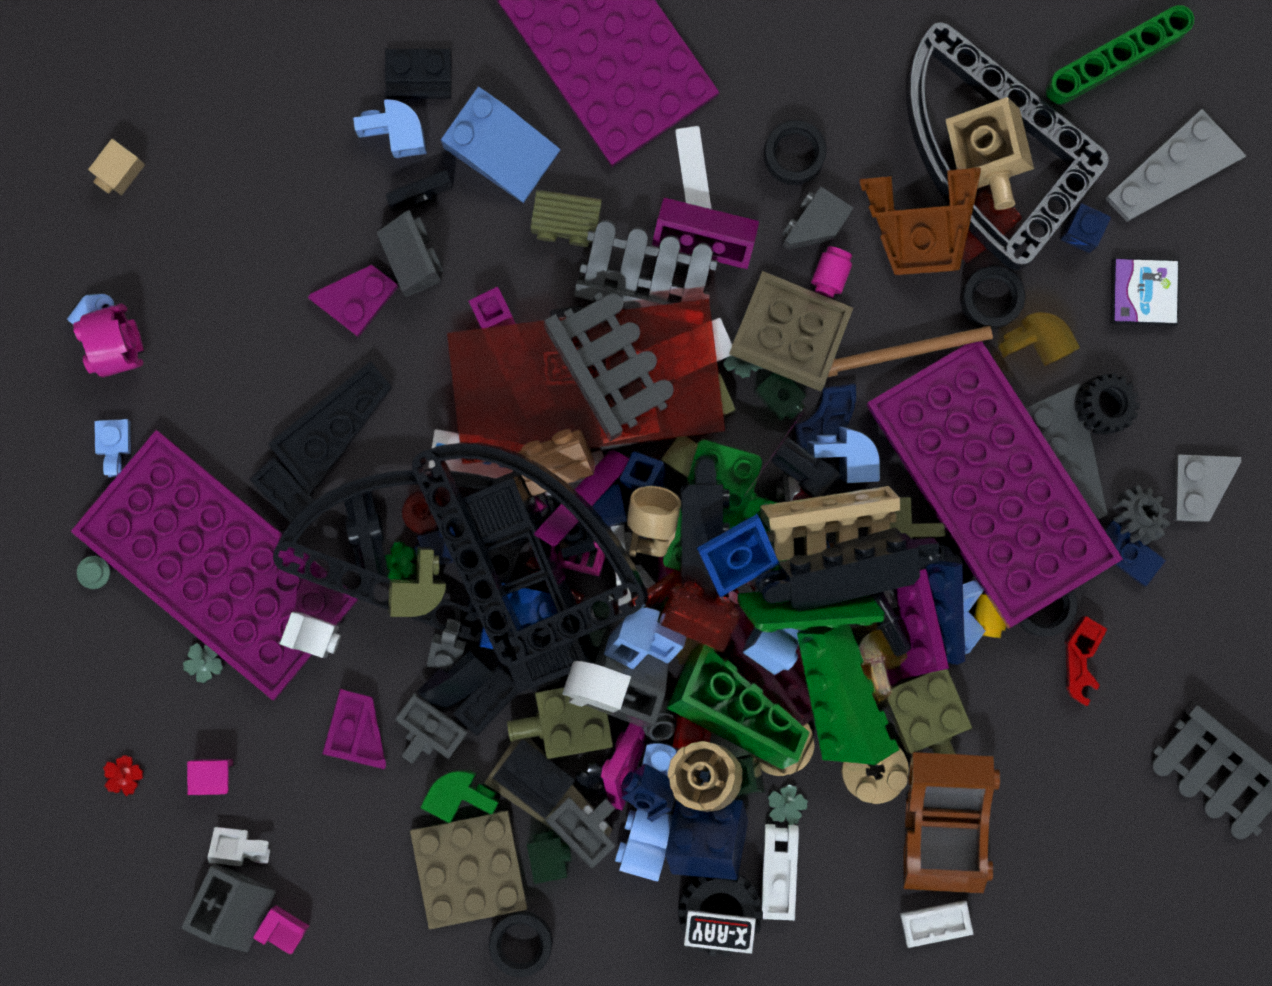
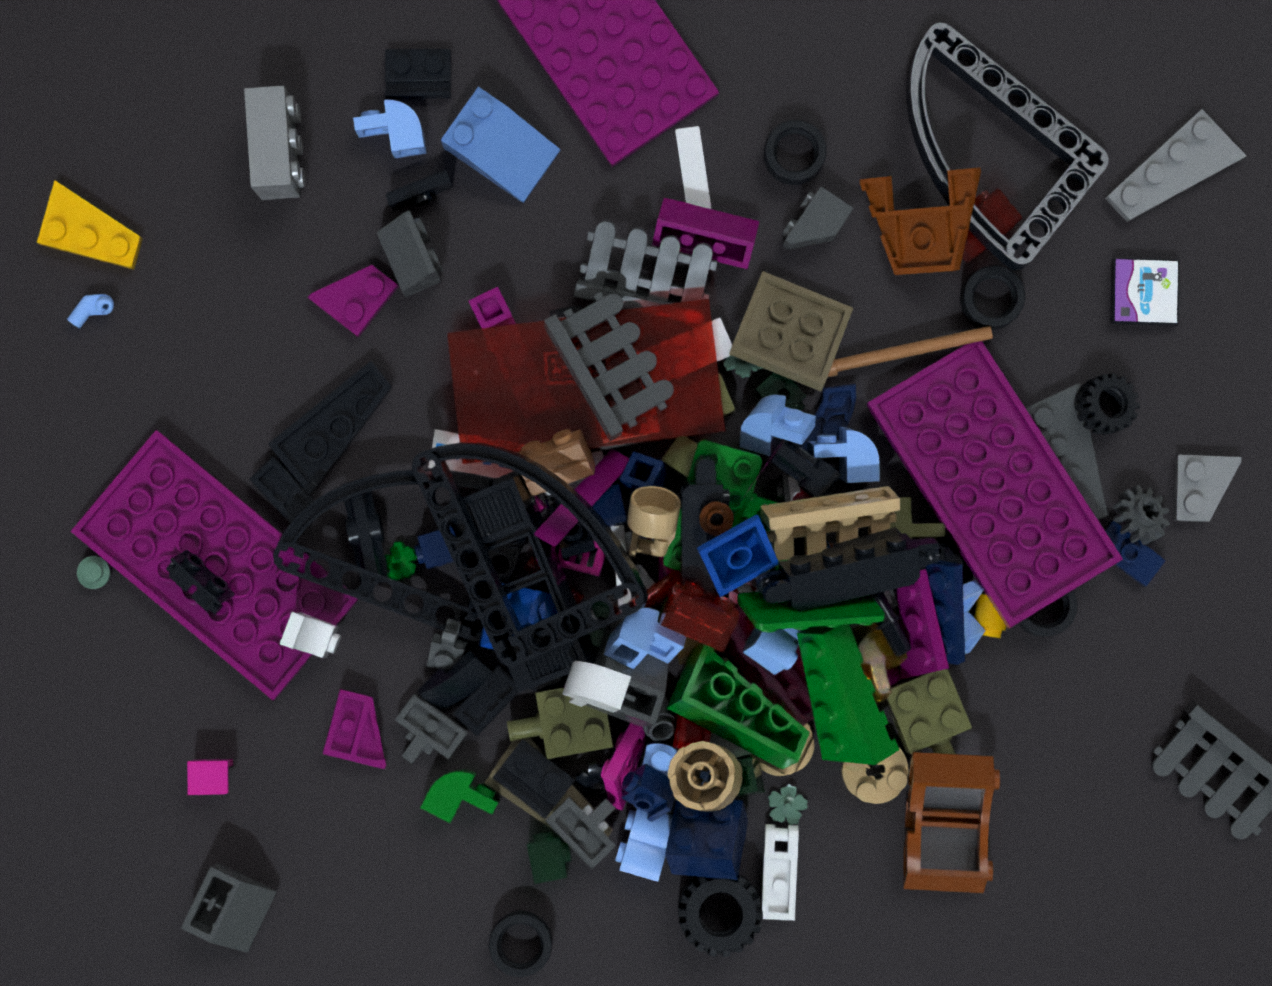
dark pink brick [73,303,144,378] -> none
tan brick [88,139,145,196] -> none
light blue plate [95,419,131,477] -> none
red plant [103,755,144,796] -> none
sand green plant [183,643,224,683] -> none
white plate [208,827,271,866] -> none
dark pink panel [253,905,309,954] -> none
olive brick [388,547,446,617] -> none
clear red head [402,491,445,535] -> none
dark tan plate [410,810,528,930] -> none
olive brick [531,190,602,247] -> none
tile [684,910,756,954] -> none
dark pink brick [811,246,853,298] -> none
white plate [900,900,974,948] -> none
tan brick [946,97,1034,210] -> none
clear yellow brick [998,312,1080,367] -> none
green beam [1046,5,1194,105] -> none
dark blue brick [1060,203,1111,253] -> none
red piece [1064,616,1108,706] -> none
none -> yellow wing [37,180,143,270]
none -> black hinge [166,549,235,615]
none -> light grey brick [244,85,305,200]
none -> reddish brown plate [699,501,734,536]
none -> light blue brick [740,395,816,456]

